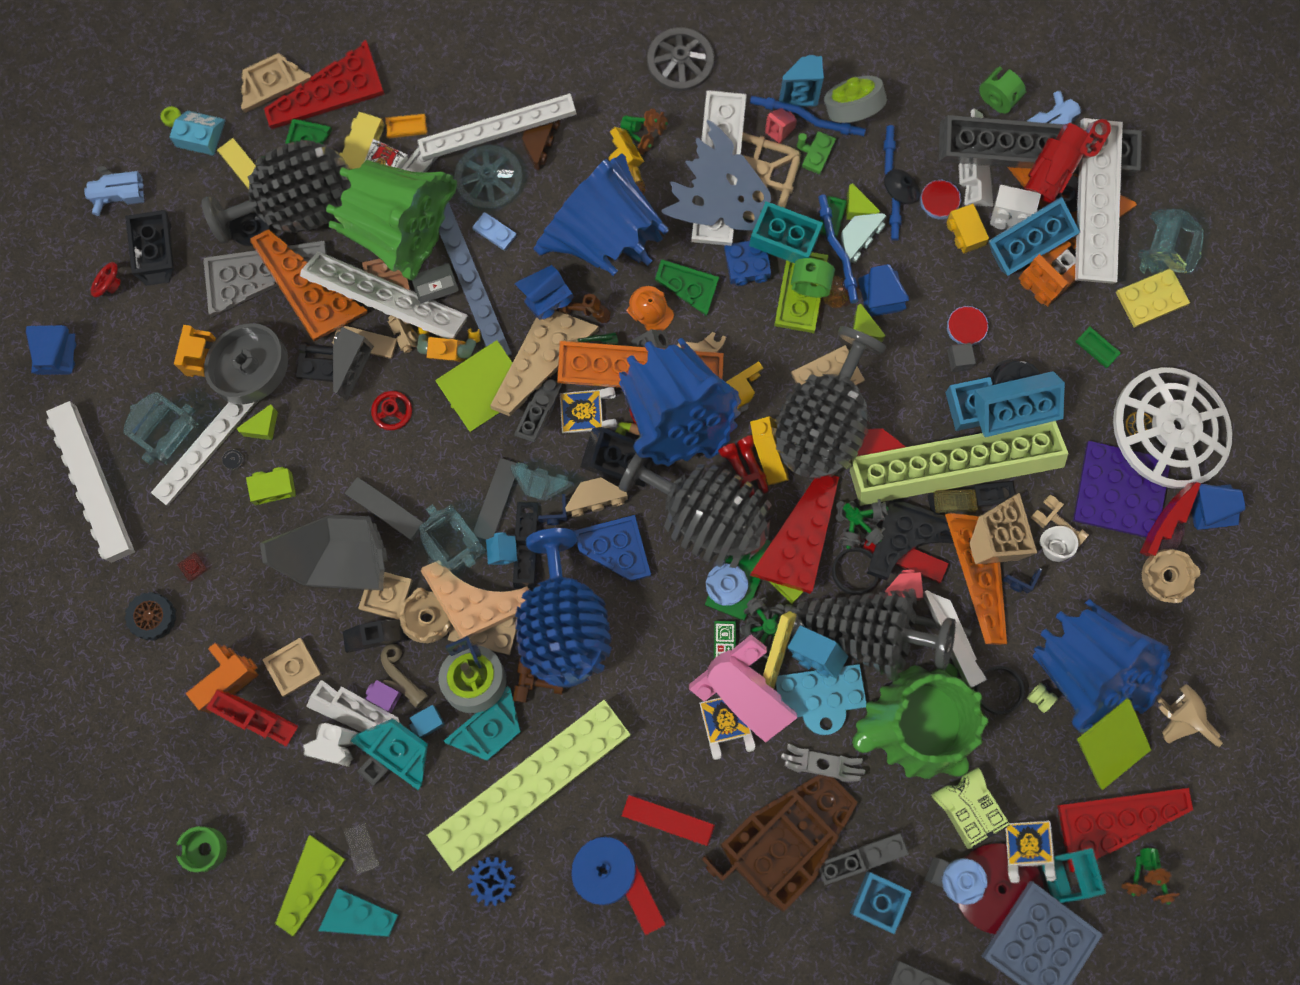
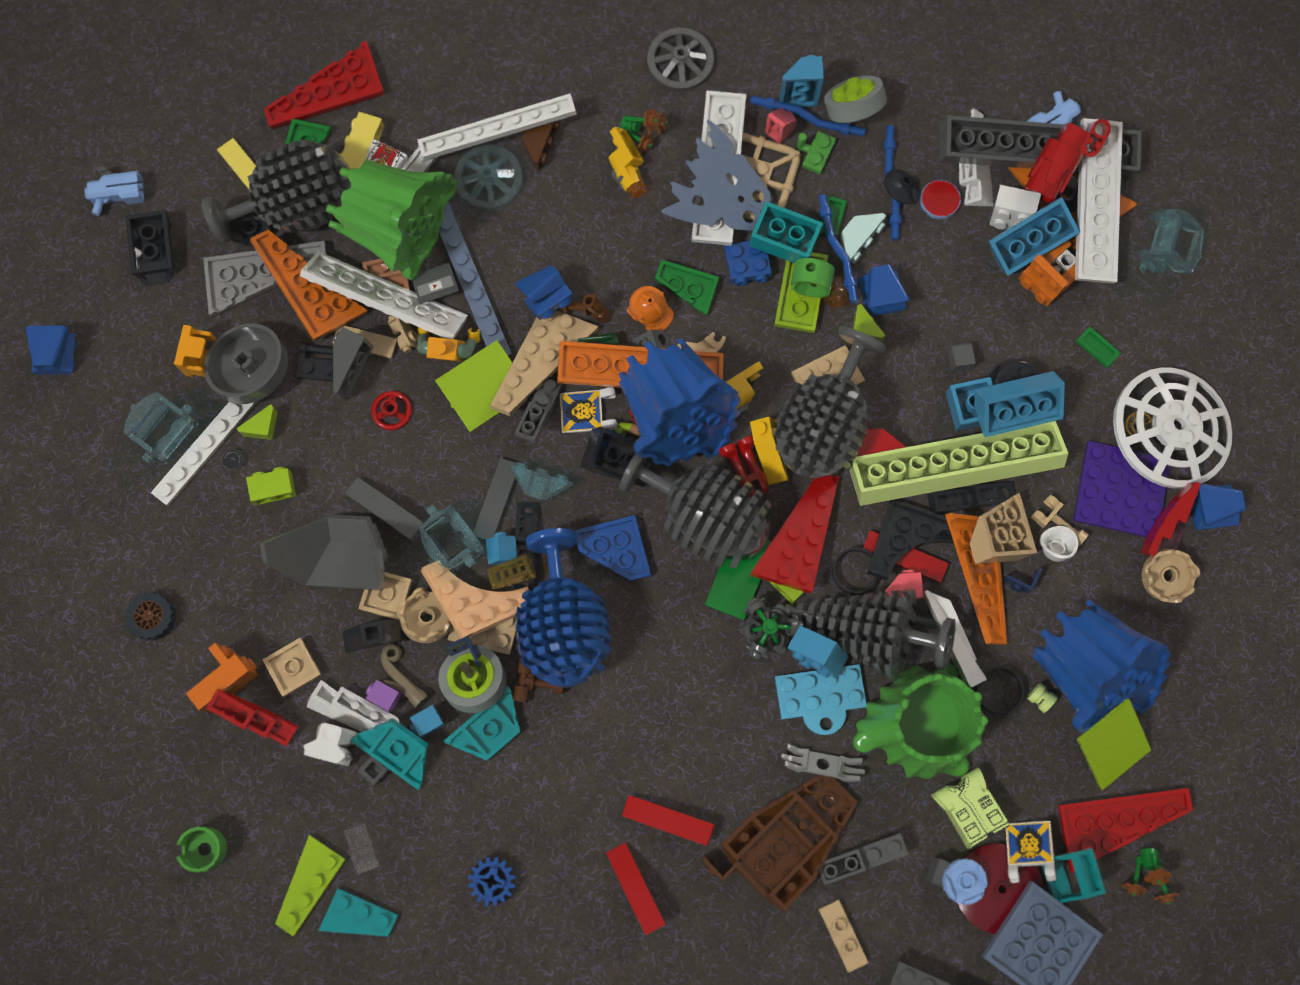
white brick [46,401,135,563] -> none
red piece [91,262,121,298] -> none
lime tile [161,107,181,127] -> none
medium azure slope [170,111,225,155] -> none
clear red plate [177,552,208,582] -> none
tan wing [241,53,311,113] -> none
light orange tile [385,114,427,138] -> none
yellowish green brick [427,700,631,871] -> none
light blue plate [472,212,517,251] -> none
blue piece [533,153,669,276] -> none
dark blue bracket [538,494,567,526] -> none
tan slope [565,477,628,517] -> none
blue piece [572,837,636,905] -> none
bright pink slope [689,634,797,742] -> none
flag [699,698,755,760] -> none
light blue tile [706,563,748,606] -> none
tile [714,621,736,659] -> none
light yellow tile [763,611,797,689] -> none
dark grey plant [836,499,889,549] -> none
lime slope [846,183,880,220] -> none
dark azure brick [850,872,911,934] -> none
clear yellow tile [933,490,978,513] -> none
yellow brick [947,204,989,254] -> none
red tile [947,306,988,346] -> none
bright green piece [979,67,1026,113] -> none
light yellow plate [1116,268,1190,328] -> none
tan piece [1157,684,1223,747] -> none
none -> clear yellow slope [487,554,536,590]
none -> tan plate [818,900,868,973]

